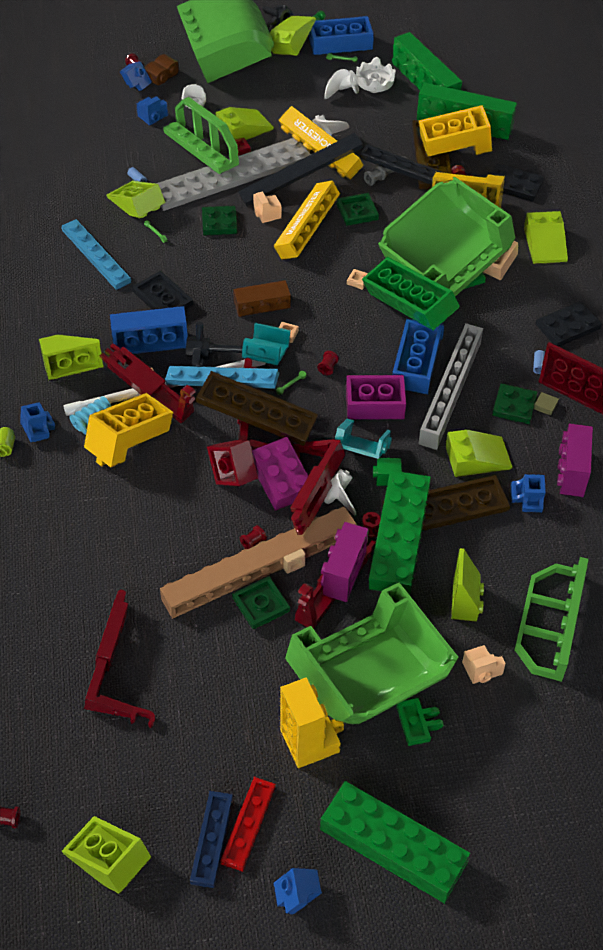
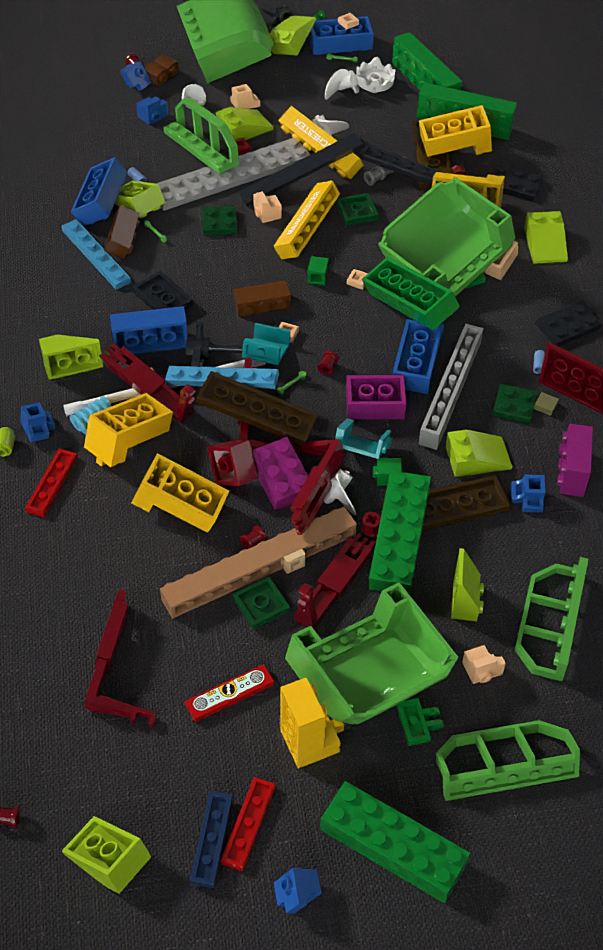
magenta brick [320,522,369,602] -> none
none -> red tile [25,448,78,517]
none -> blue brick [71,157,127,227]
none -> reddish brown brick [104,205,140,259]
none -> yellow hinge [131,453,229,533]
none -> tile [185,664,274,722]
none -> light nougat brick [230,84,261,109]
none -> green brick [307,256,328,286]
none -> light nougat tile [338,13,359,29]
none -> bright green plate [436,720,580,801]

